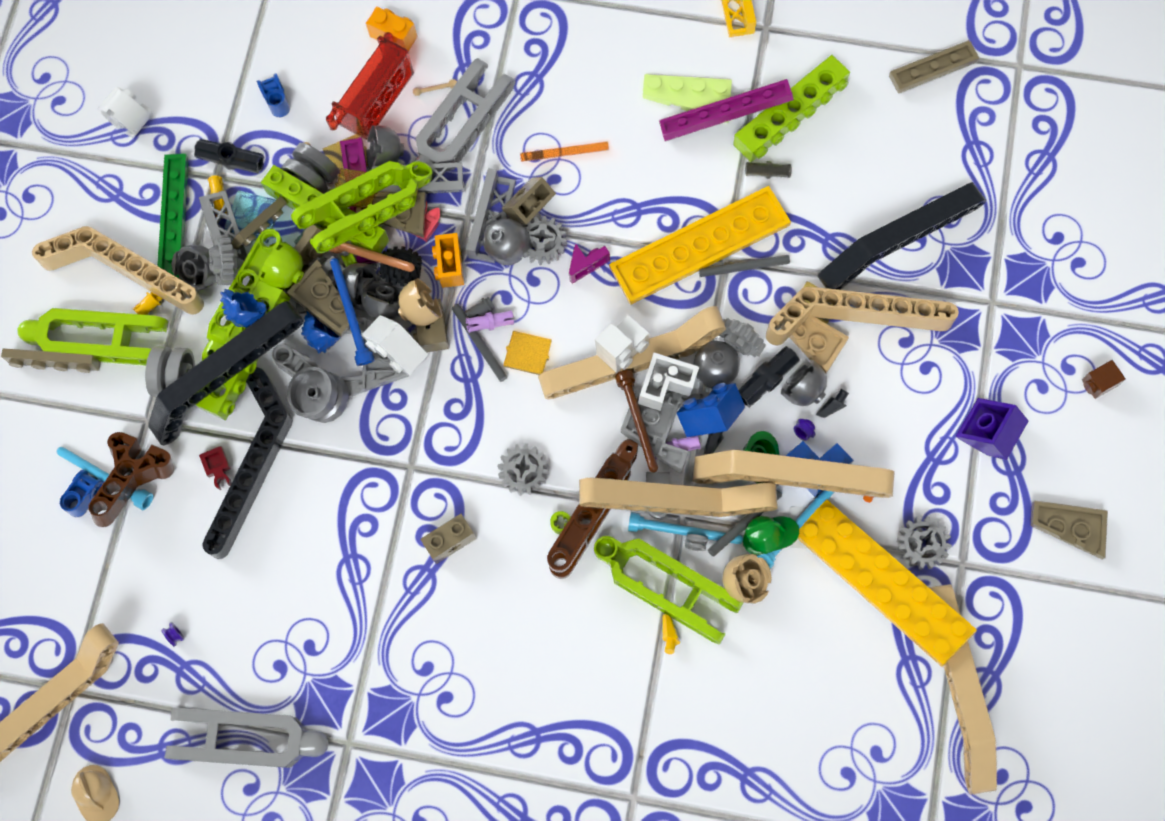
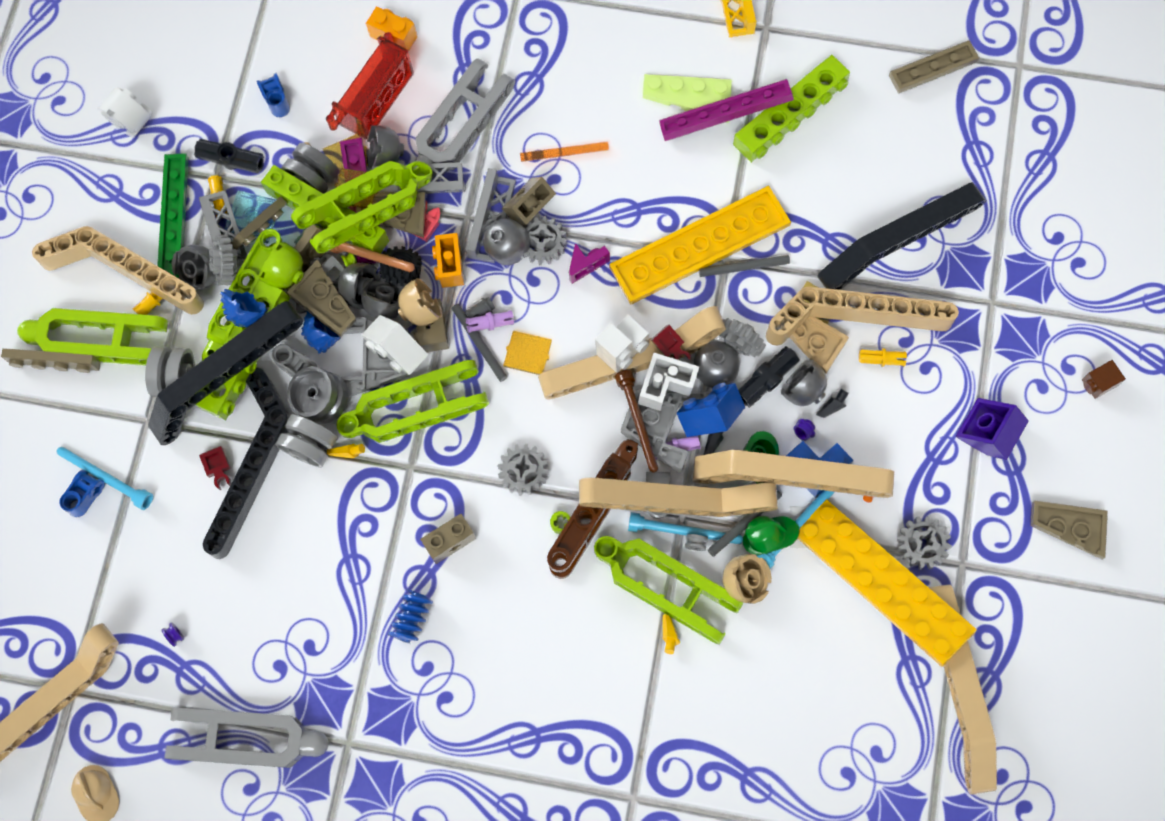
reddish brown beam [88,432,174,527] -> none
blue piece [330,258,375,366] -> none
tan hinge [413,79,457,96] -> none
clear smoke pin [745,161,792,179] -> none
none -> light grey wheel [275,414,337,468]
none -> yellow bar [327,444,365,458]
none -> lime piece [336,360,489,443]
none -> blue piece [387,589,433,644]
none -> dark red plate [650,324,691,360]
none -> yellow axle [858,348,907,367]

